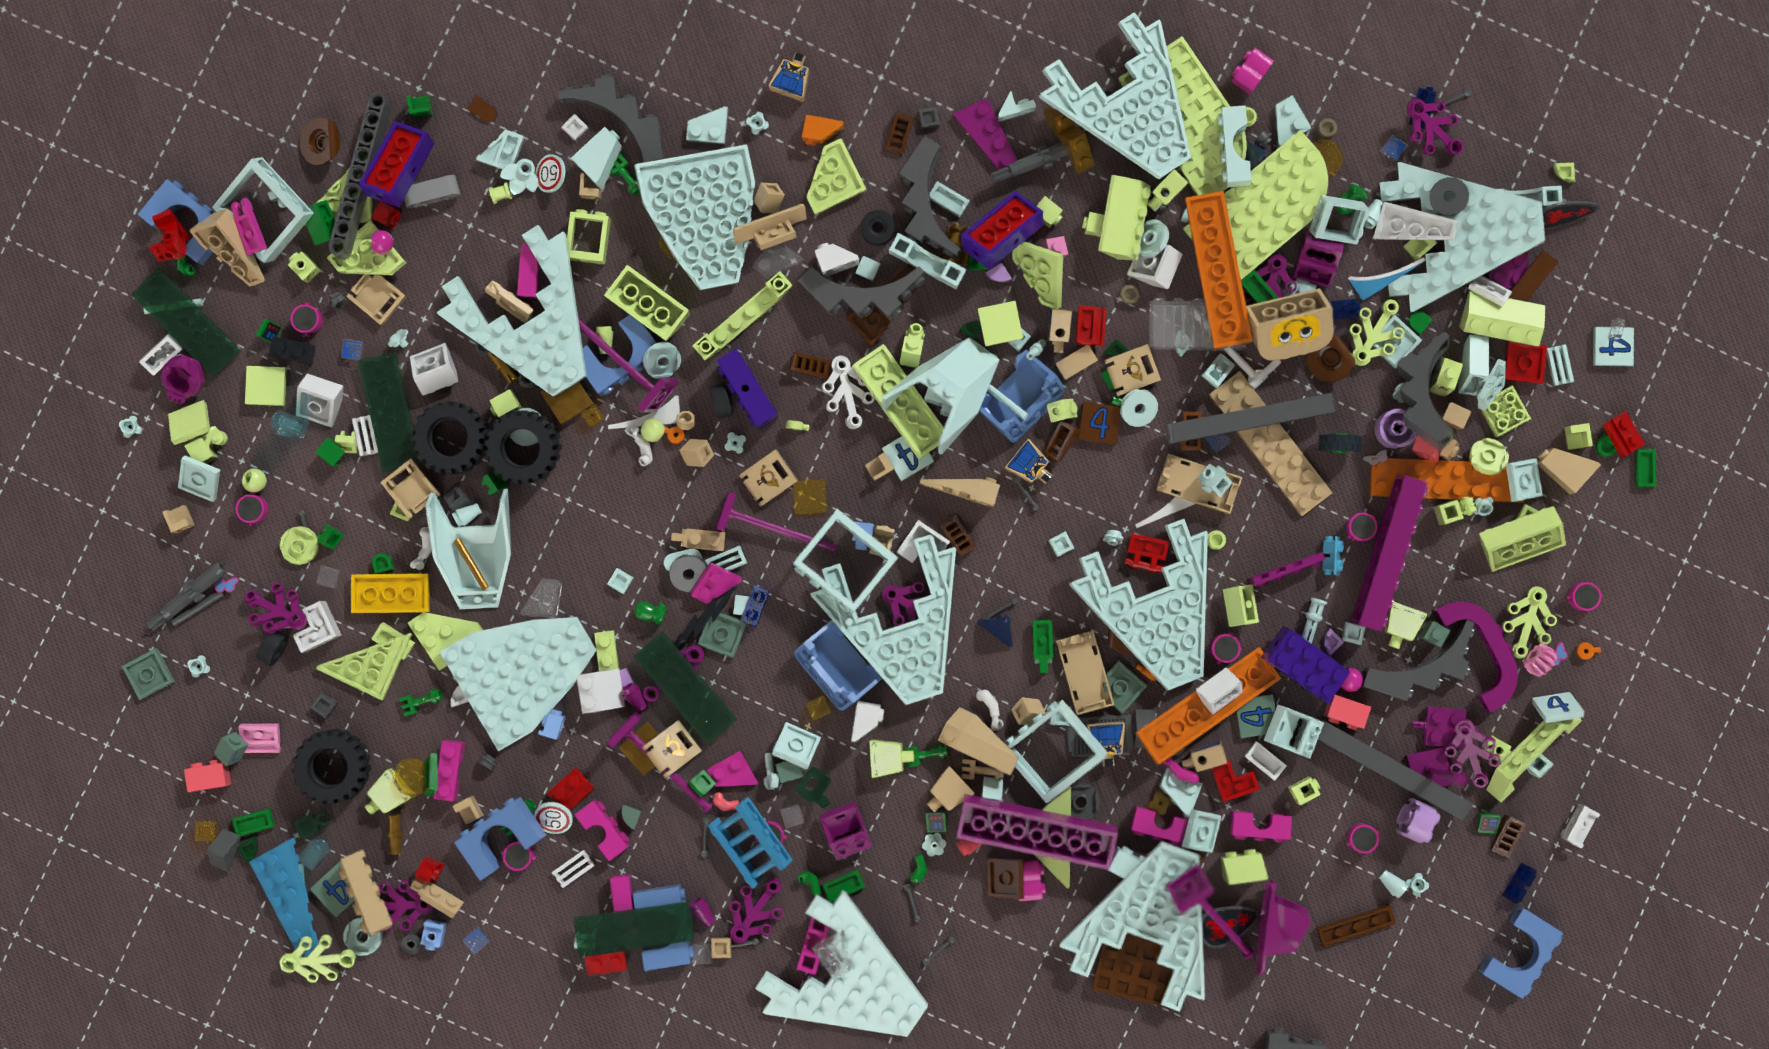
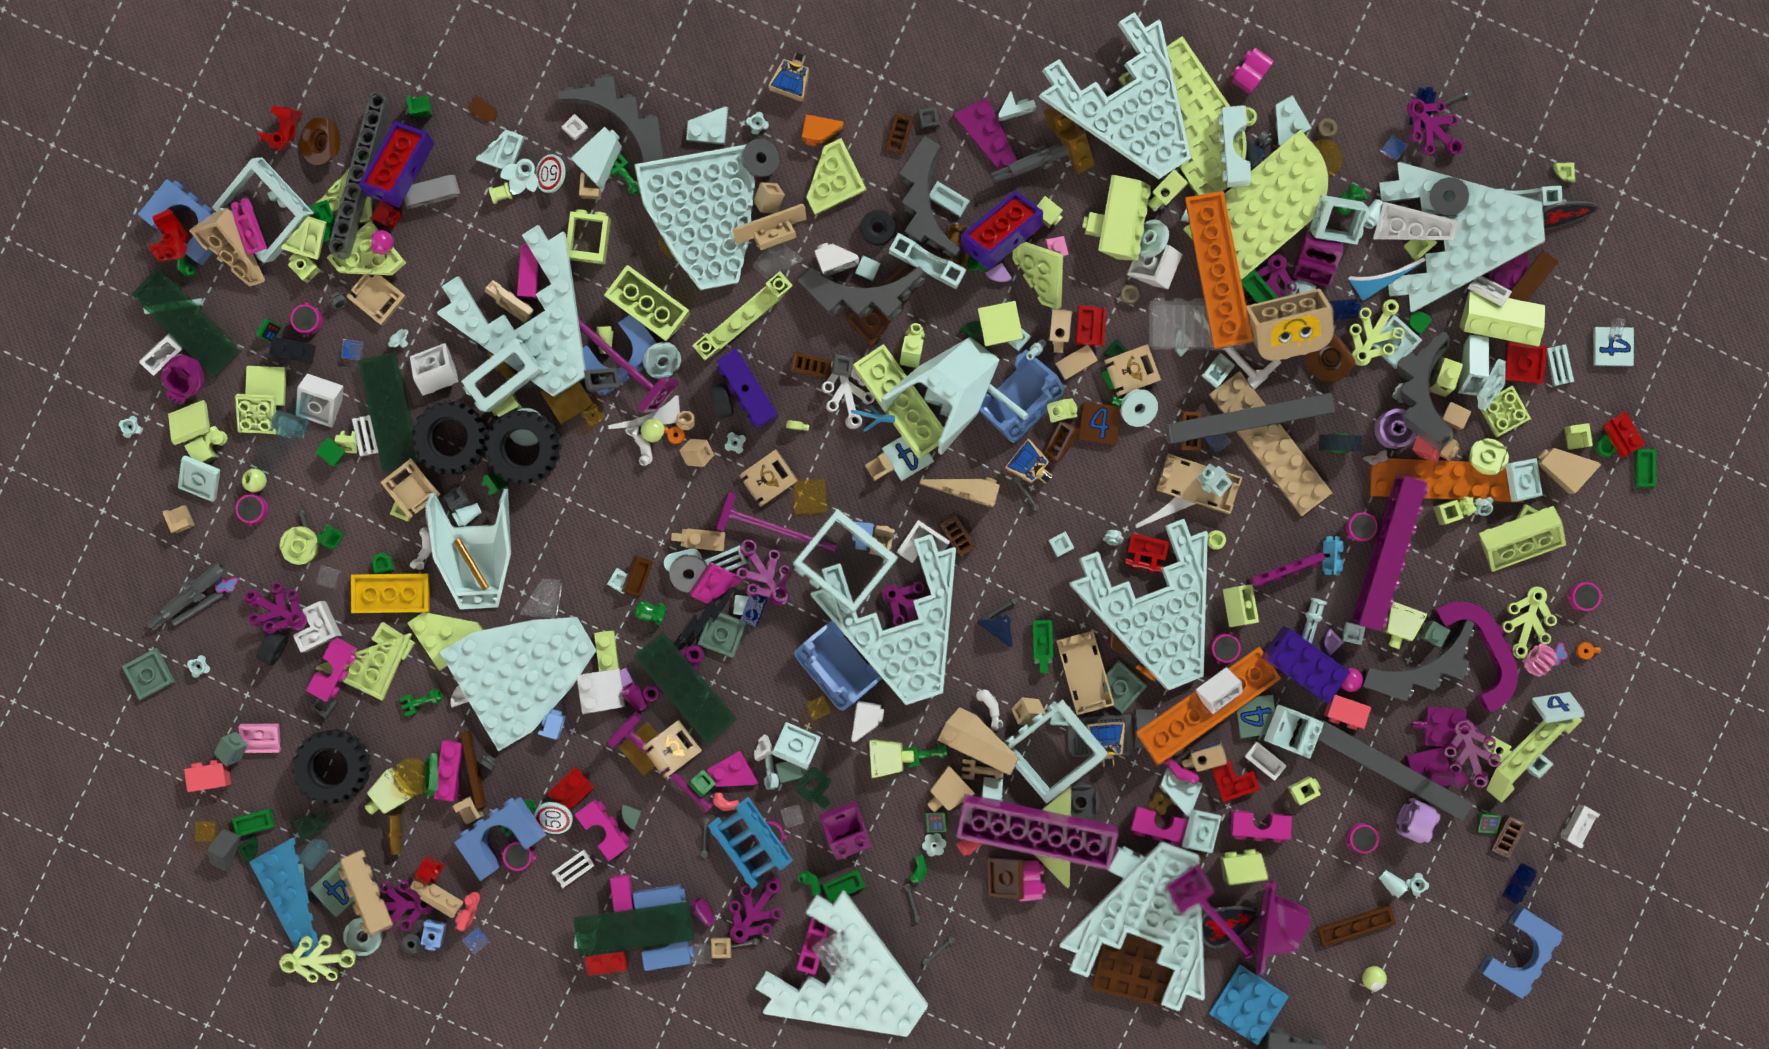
none -> yellowish green tile [235,394,278,434]
none -> red tile [257,105,303,151]
none -> yellowish green wing [281,217,327,260]
none -> dark pink arch [306,638,357,702]
none -> coral plate [456,892,480,931]
none -> reddish brown tile [460,731,487,809]
none -> light aqua piece [461,339,543,412]
none -> dark grey slope [584,368,620,393]
none -> reddish brown tile [621,555,653,598]
none -> magenta plant [736,540,790,606]
none -> dark grey tile [741,139,779,178]
none -> white tile [754,734,773,762]
none -> dark grey tile [831,354,854,377]
none -> dark azure plant [851,405,895,432]
none -> dark azure plate [1208,964,1289,1045]
none -> yellowish green piece [1362,966,1387,991]

